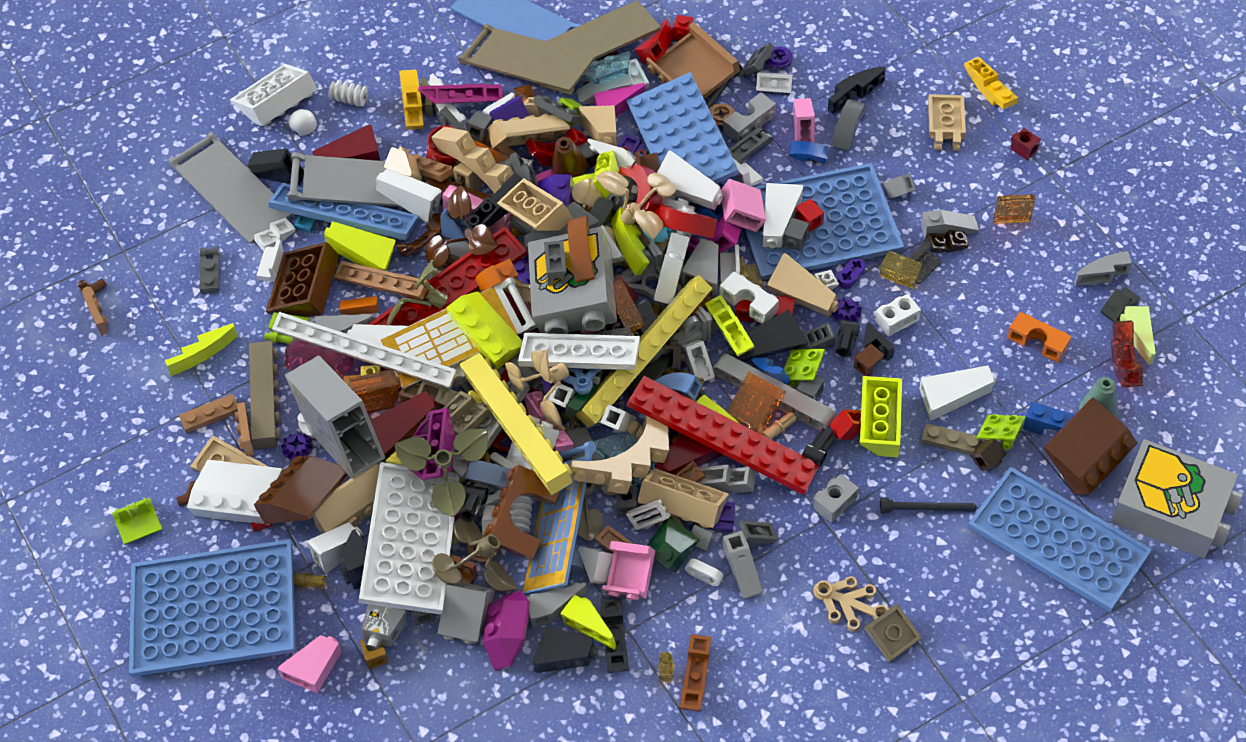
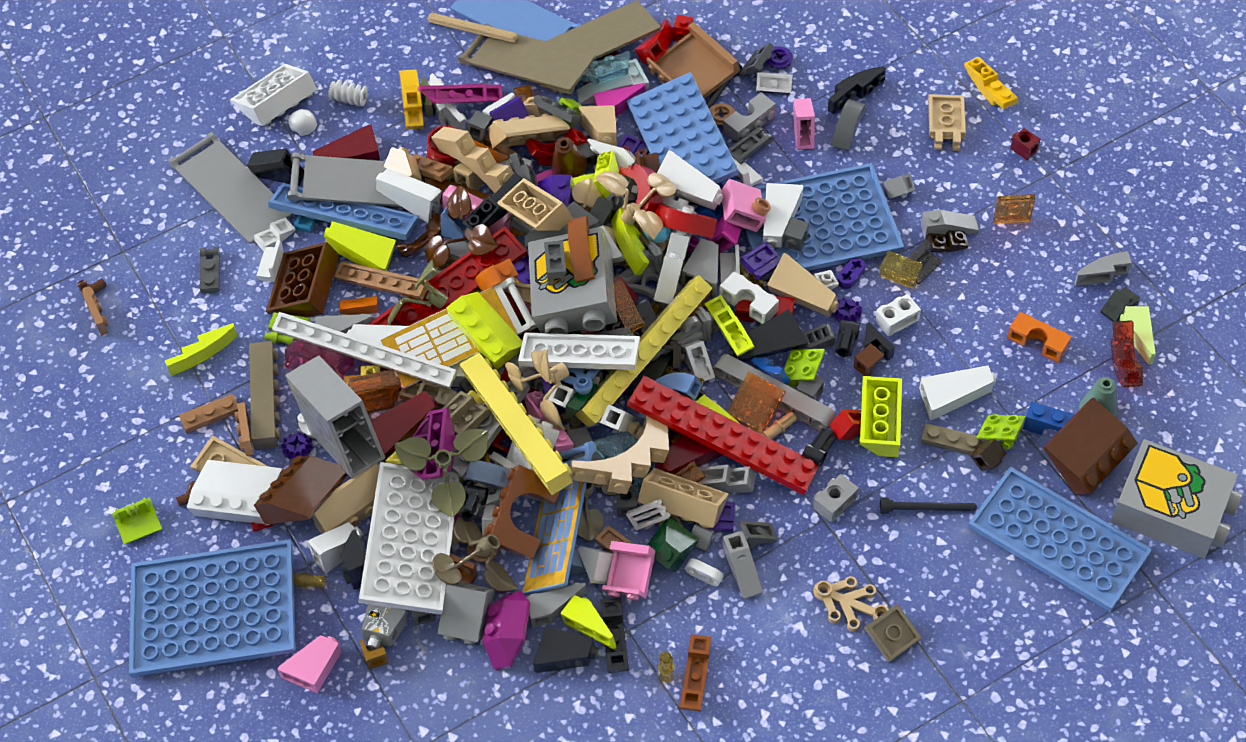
white piece [510,496,533,534] -> none
blue slope [789,141,828,164] -> none
red brick [795,198,824,232] -> none
none -> tan axle [428,13,518,43]
none -> dark purple plate [739,241,780,281]
none -> nougat tile [752,198,771,216]

